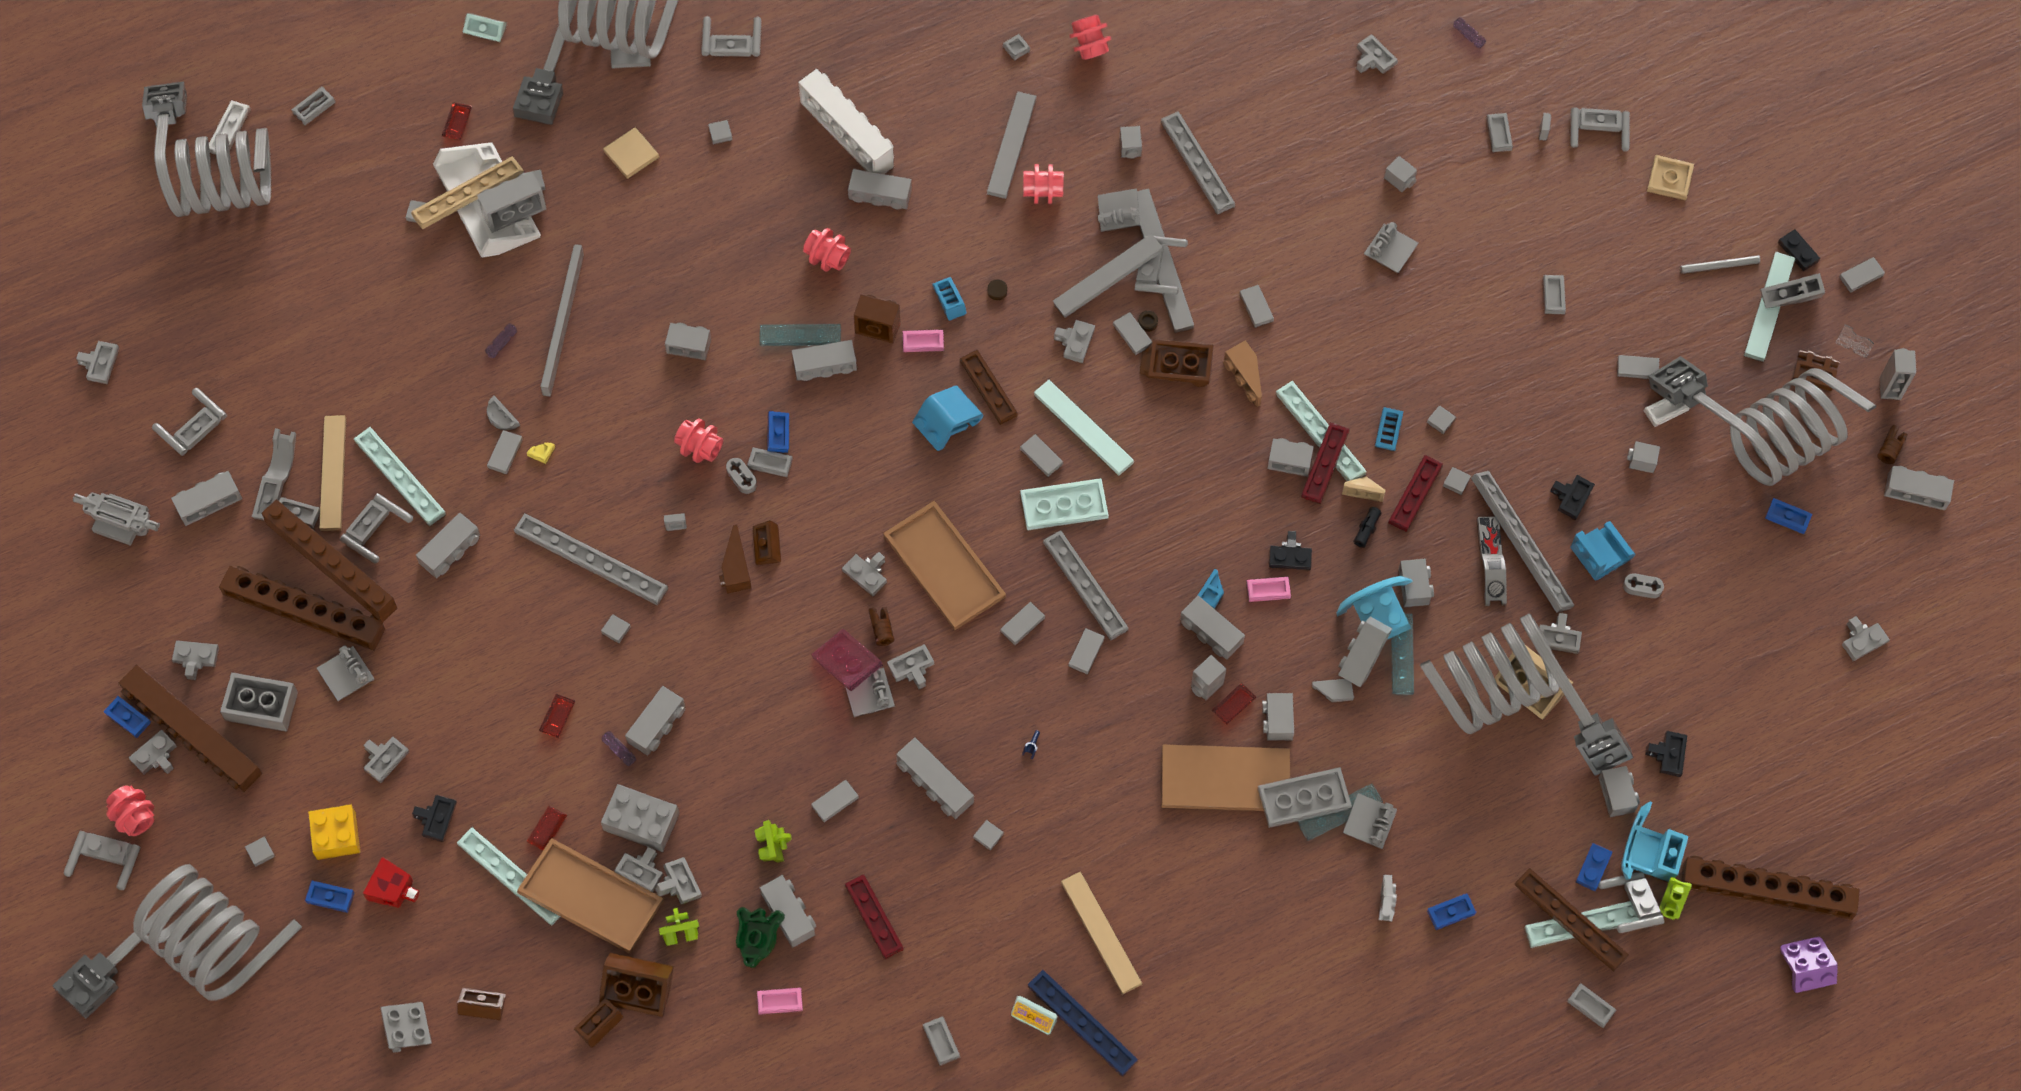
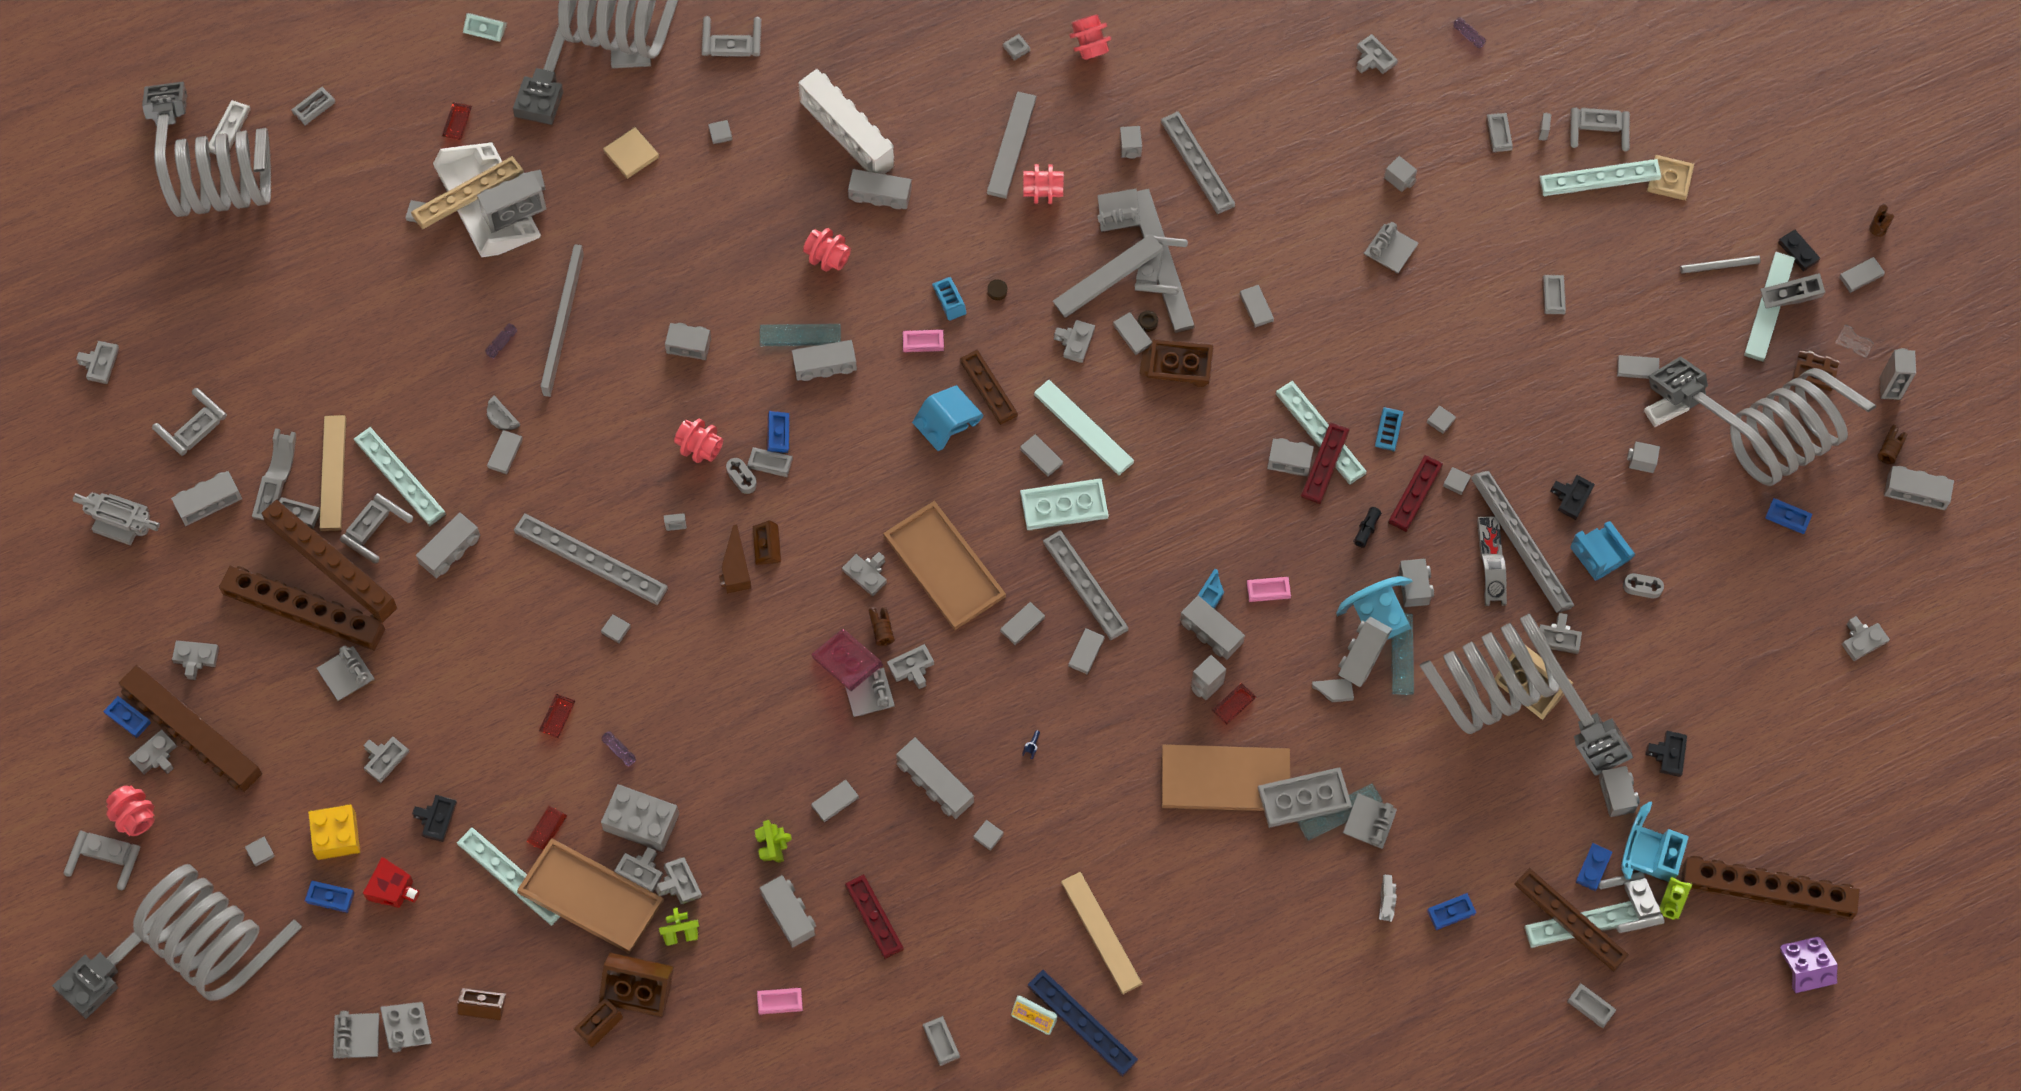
light grey brick [220,673,298,731] -> none
light yellow tile [527,443,555,464] -> none
light grey brick [625,686,685,756] -> none
dark green tile [736,907,785,968] -> none
reddish brown brick [854,294,900,344] -> none
medium nougat slope [1223,340,1262,407] -> none
light grey brick [1262,693,1294,740] -> none
black hinge [1269,531,1312,570] -> none
tan slope [1342,476,1385,502] -> none
none -> light grey hinge [333,1011,379,1058]
none -> light aqua tile [1539,159,1661,196]
none -> reddish brown hinge [1869,204,1895,237]

